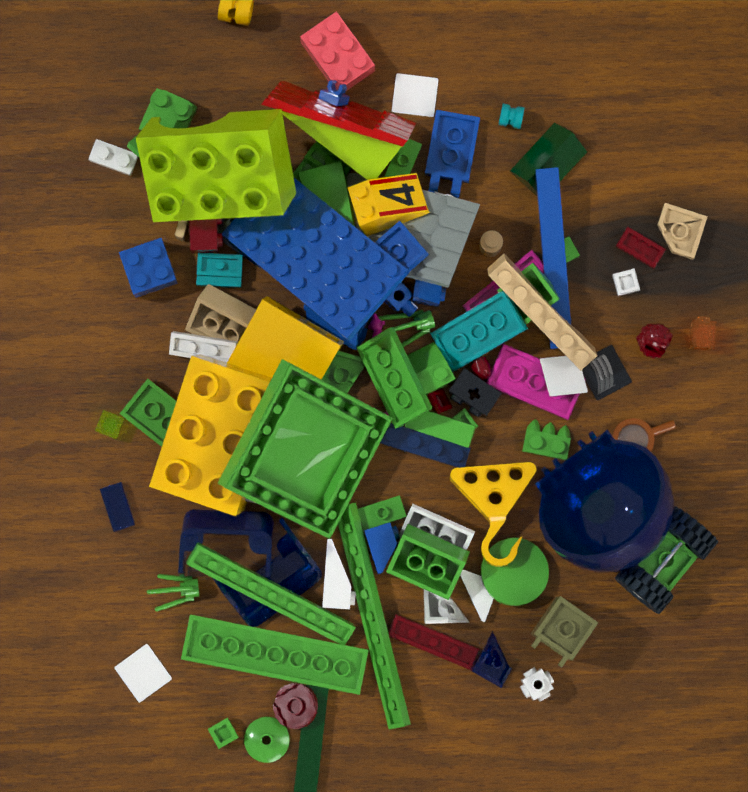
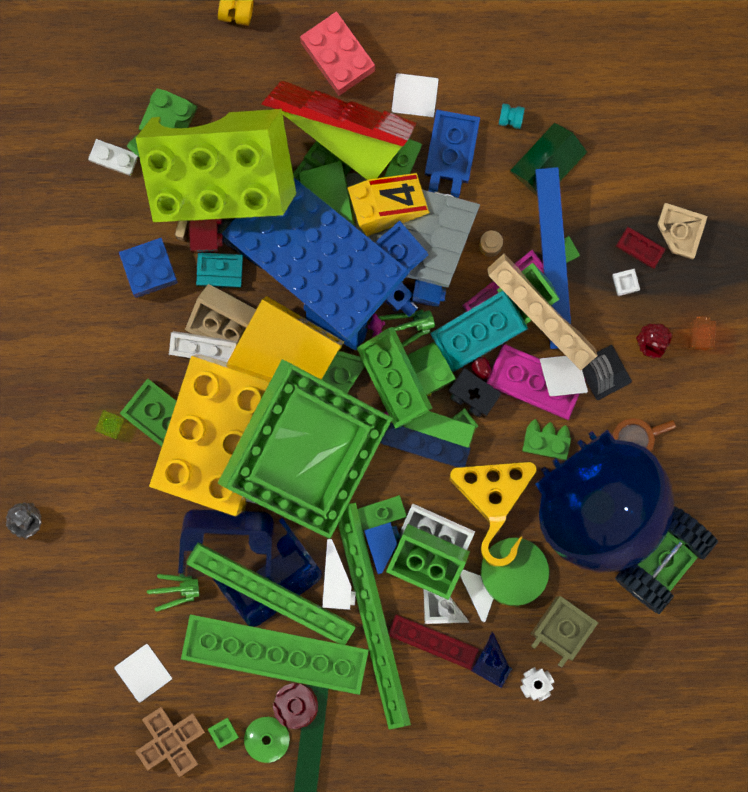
clear blue tile [100,482,136,532] -> none
blue tile [318,80,350,106] -> none
dark red slope [428,388,452,414] -> none
none -> flat silver piece [6,502,42,539]
none -> medium nougat plate [135,706,205,777]

